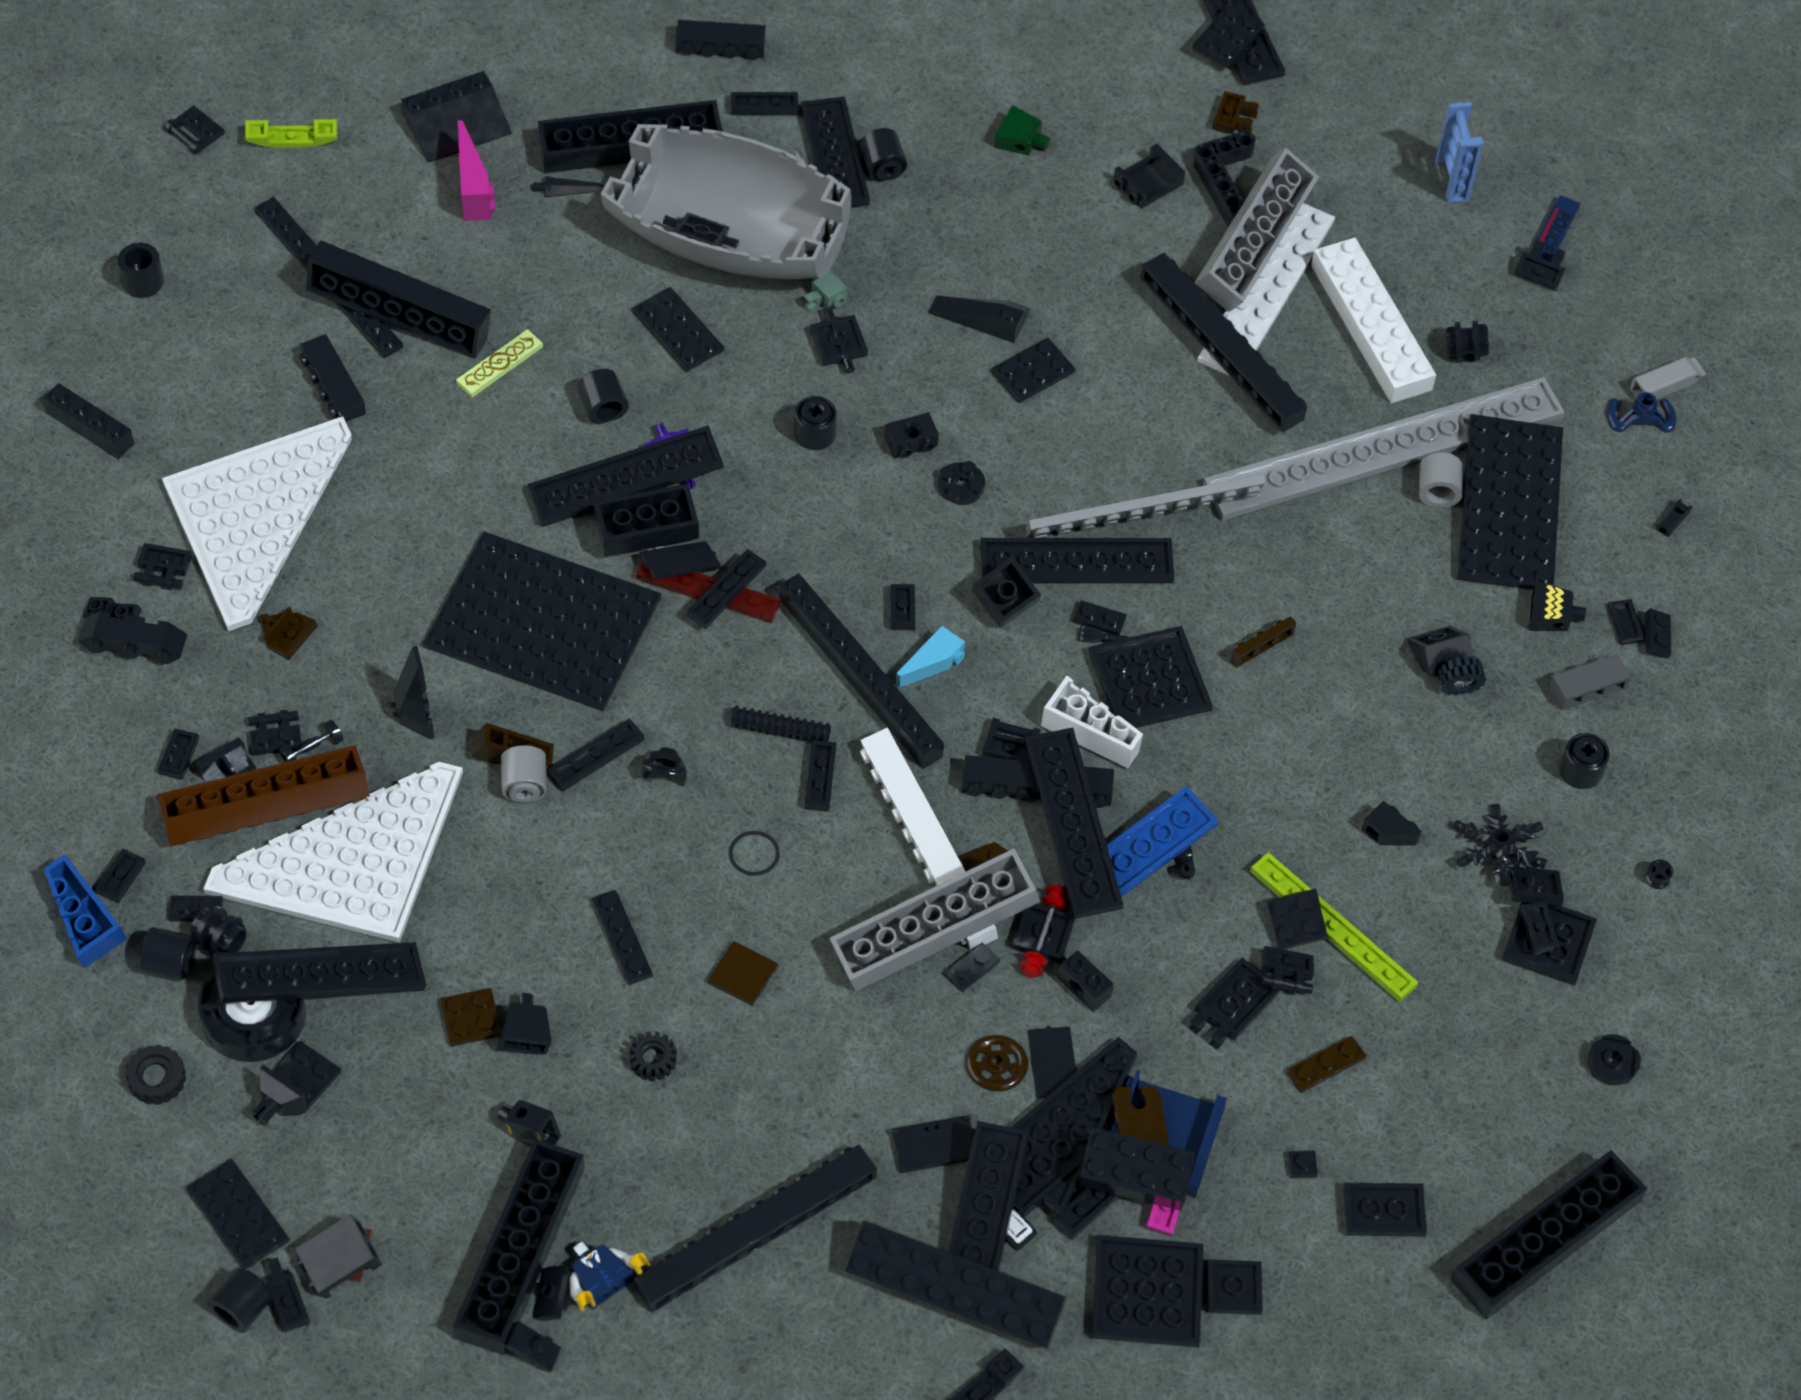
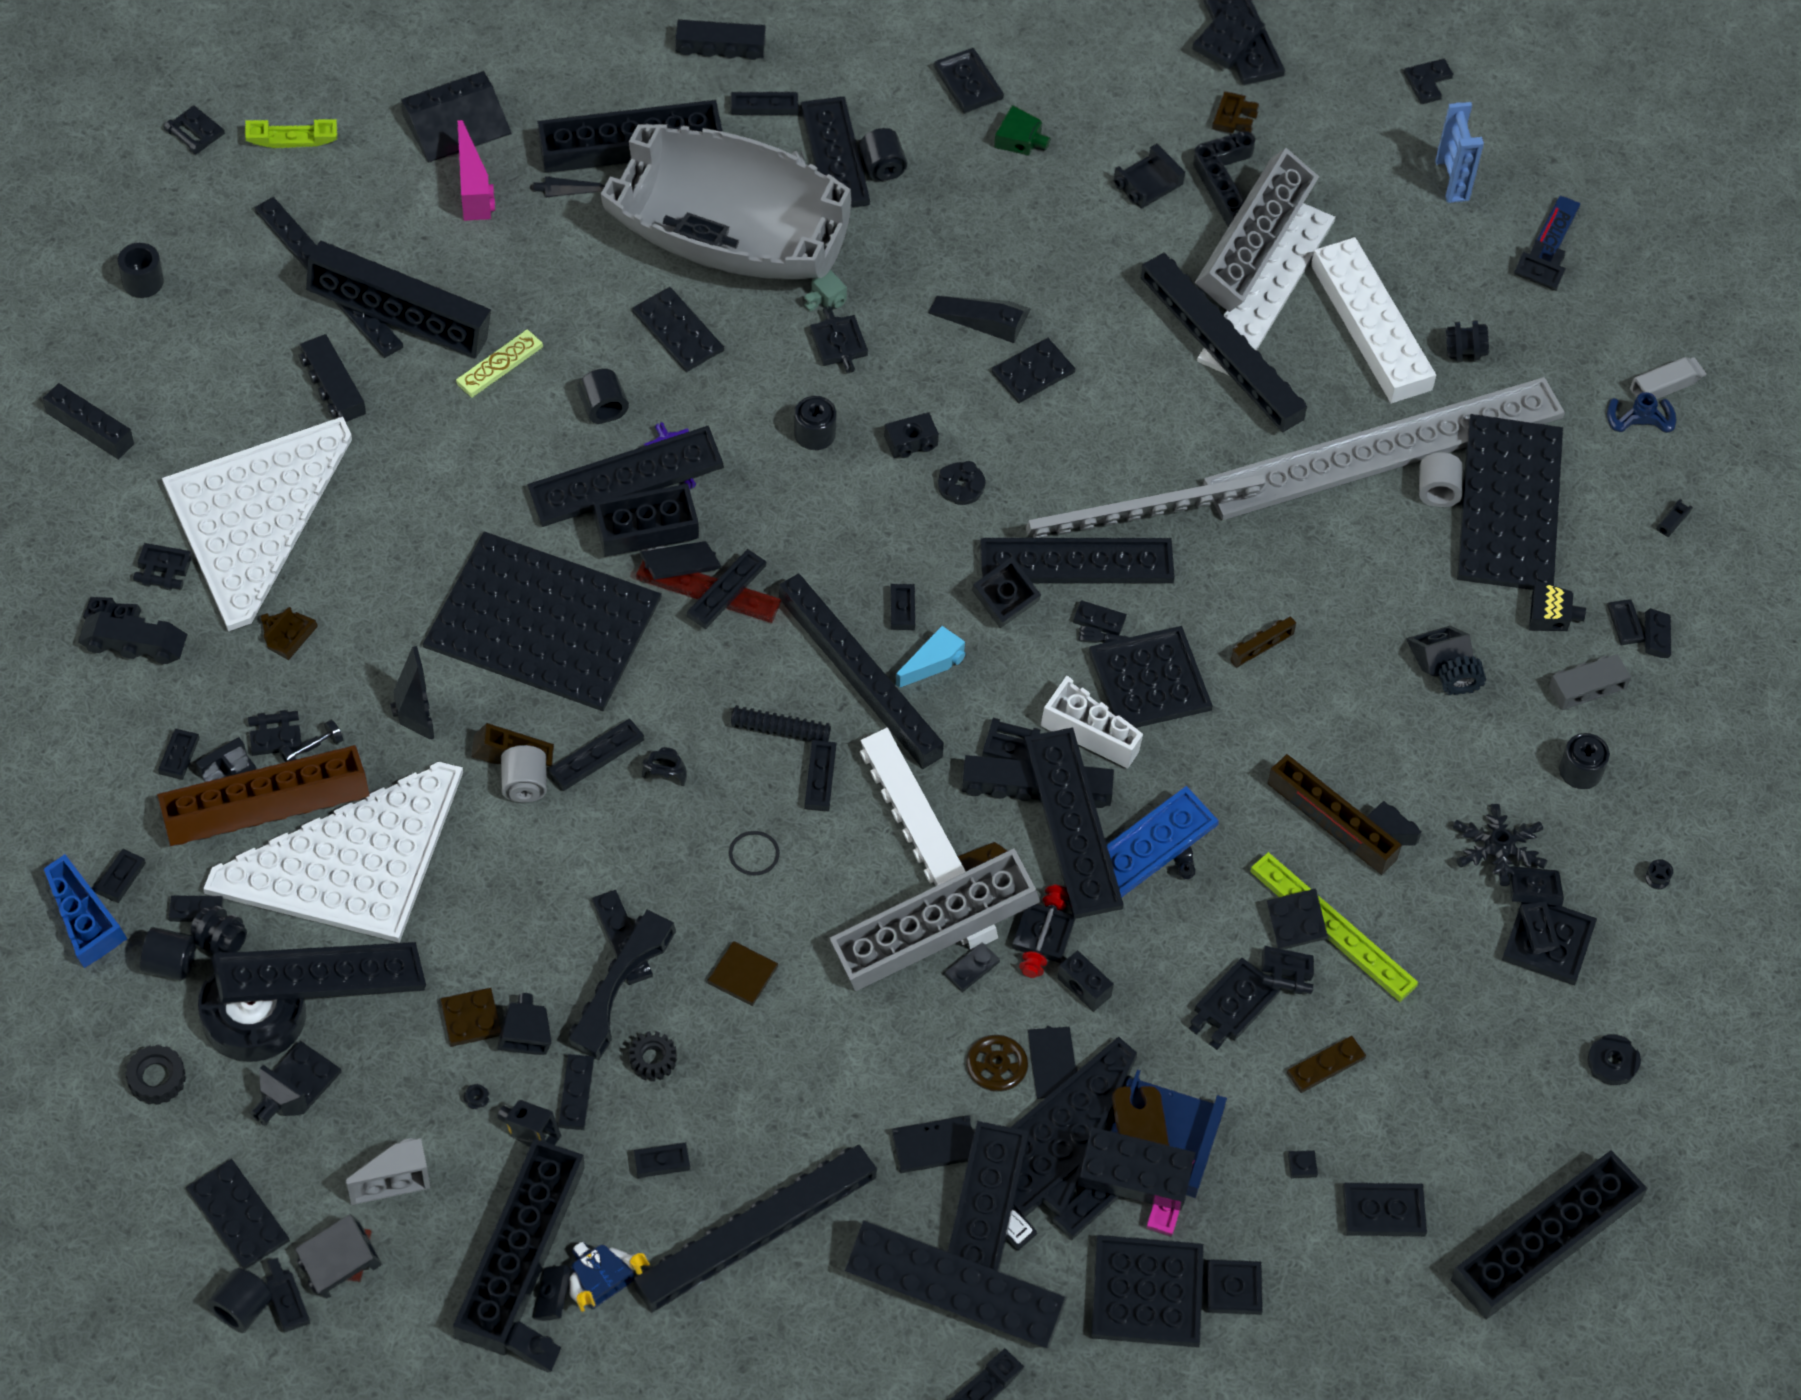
none -> light grey slope [346,1138,430,1205]
none -> black plate [463,1084,489,1109]
none -> black plate [558,1054,595,1130]
none -> black arch [569,909,676,1061]
none -> black plate [634,1142,690,1178]
none -> black plate [934,47,1004,113]
none -> dark brown brick [1267,754,1402,875]
none -> black plate [1404,58,1453,105]

